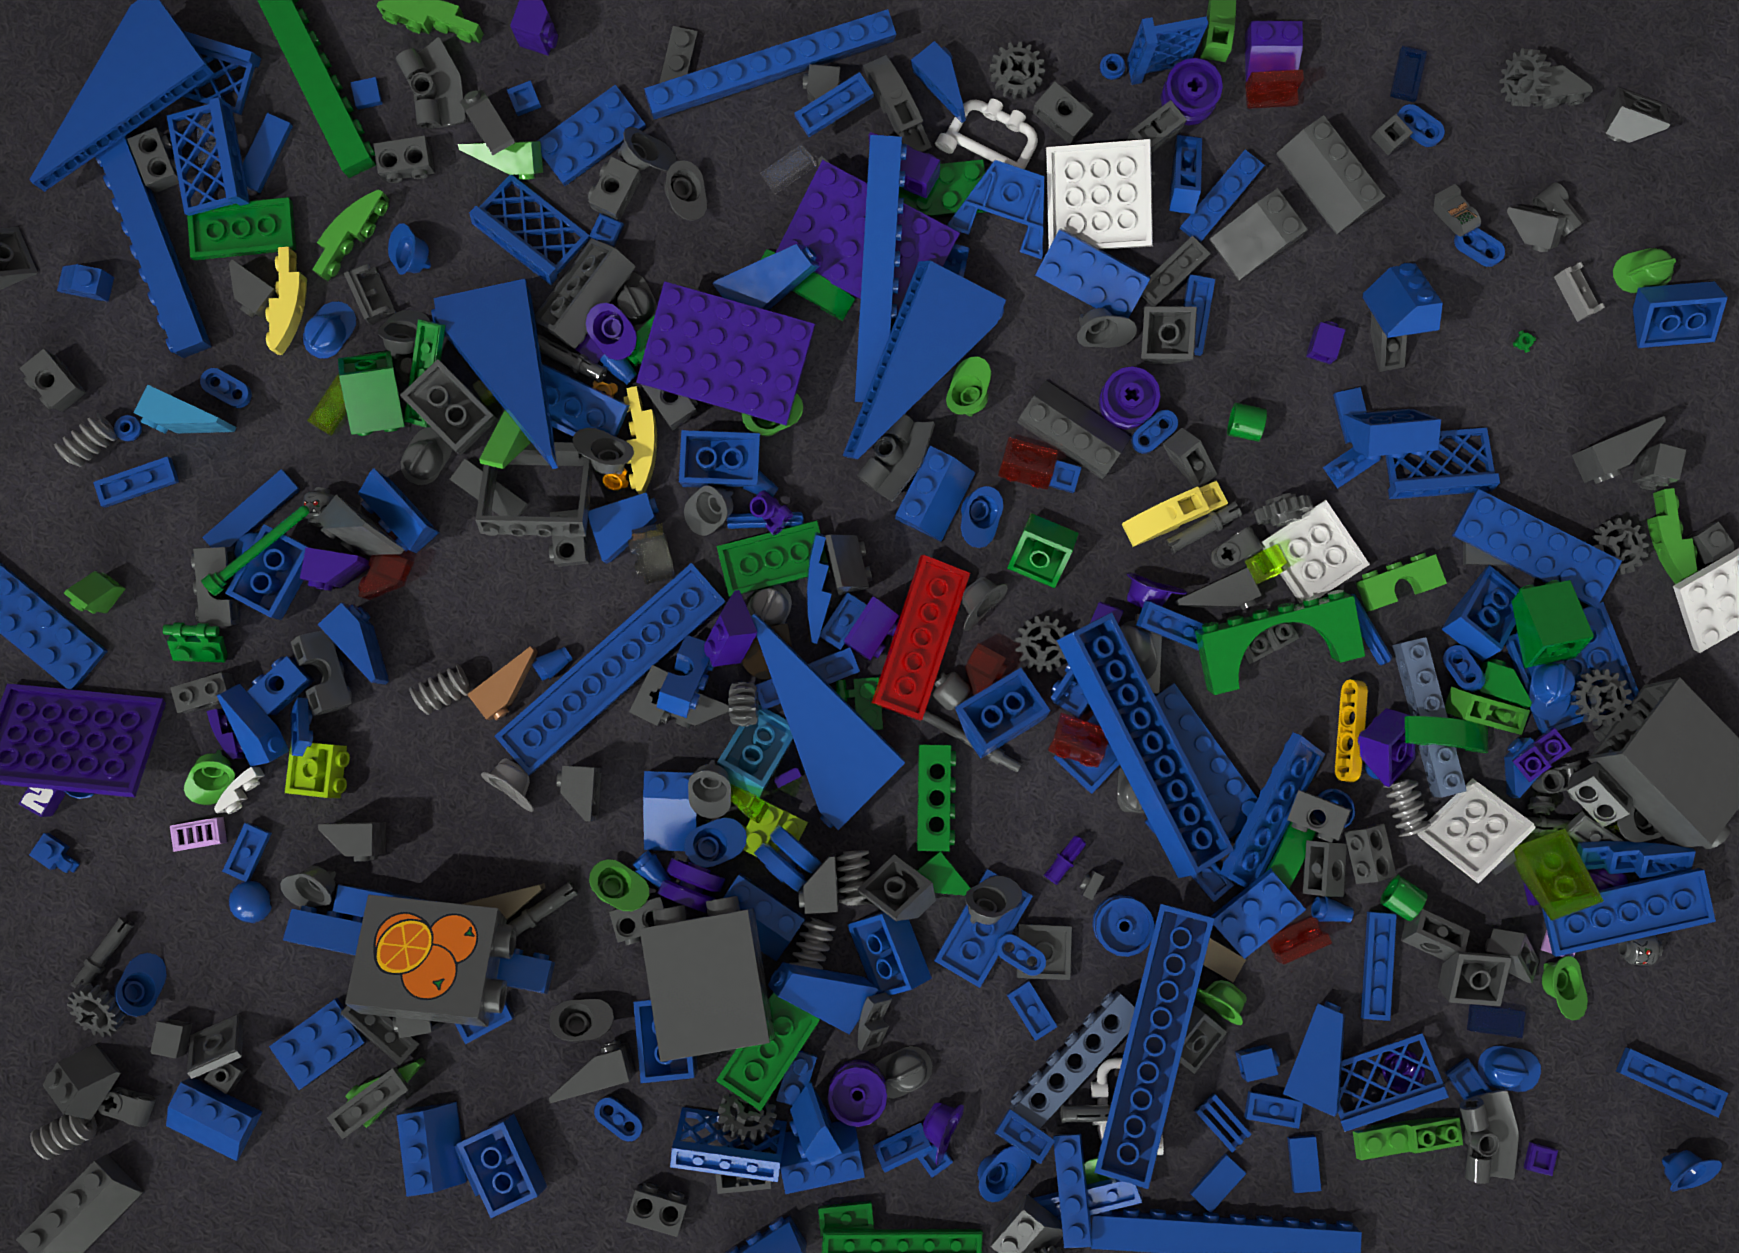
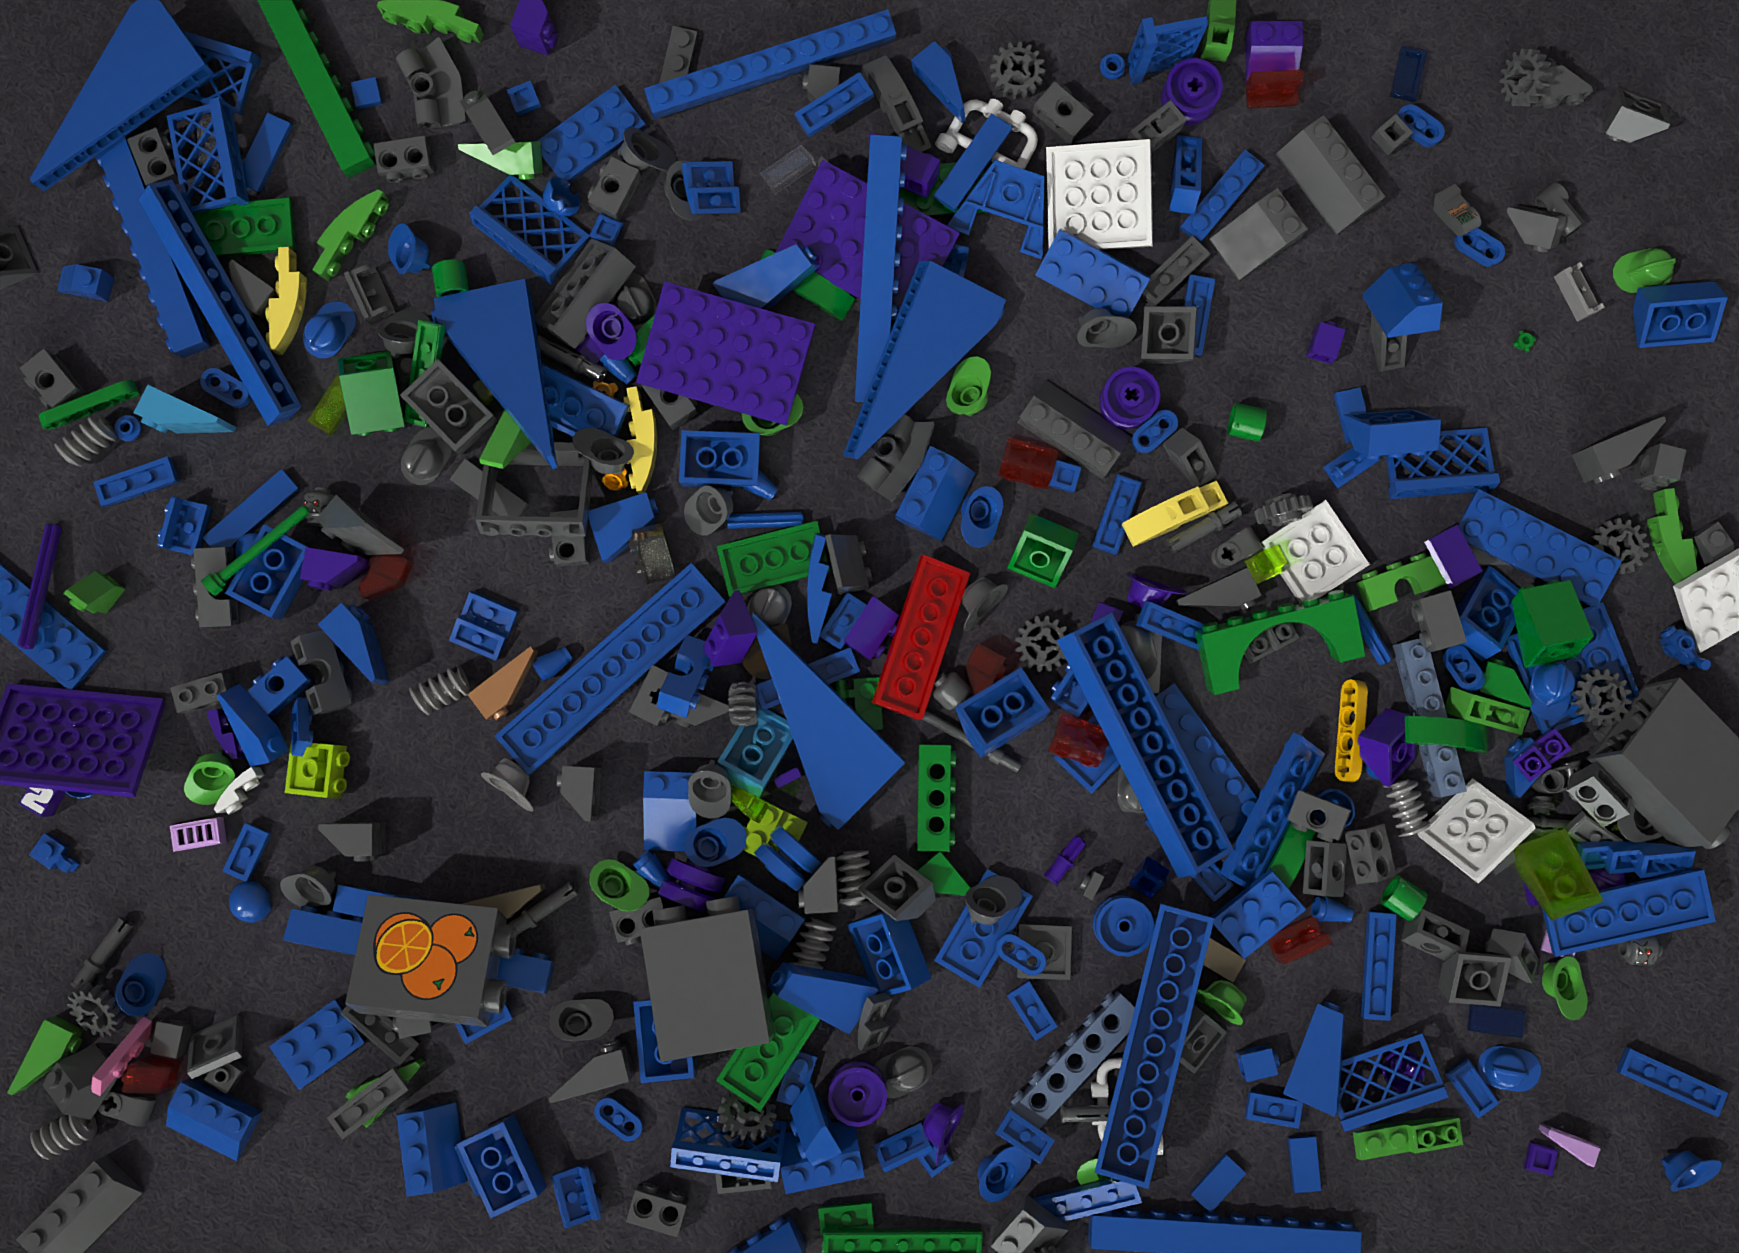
green plate [163,622,228,663] -> none
blue slope [358,468,439,553] -> none
dark purple plate [750,490,793,536] -> none
blue plate [1053,1133,1093,1248] -> none
blue tile [1194,1093,1252,1152] -> none
dark grey panel [1459,1089,1519,1184] -> none
none -> bright green slope [7,1016,84,1095]
none -> dark purple axle [18,524,61,649]
none -> green beam [38,380,140,430]
none -> bright pink plate [91,1017,152,1096]
none -> clear red slope [122,1056,181,1094]
none -> blue brick [138,179,302,426]
none -> blue bracket [158,496,212,555]
none -> green piece [432,260,470,297]
none -> blue slope [449,590,520,661]
none -> blue hair [543,177,581,217]
none -> blue bracket [551,1164,602,1229]
none -> blue slope [682,161,741,215]
none -> blue tile [934,113,1013,212]
none -> blue tile [1092,474,1142,556]
none -> clear blue plate [1129,856,1170,898]
none -> dark grey slope [1411,590,1467,652]
none -> dark purple slope [1424,525,1482,589]
none -> lavender slope [1539,1124,1600,1167]
none -> blue piece [1659,625,1711,670]

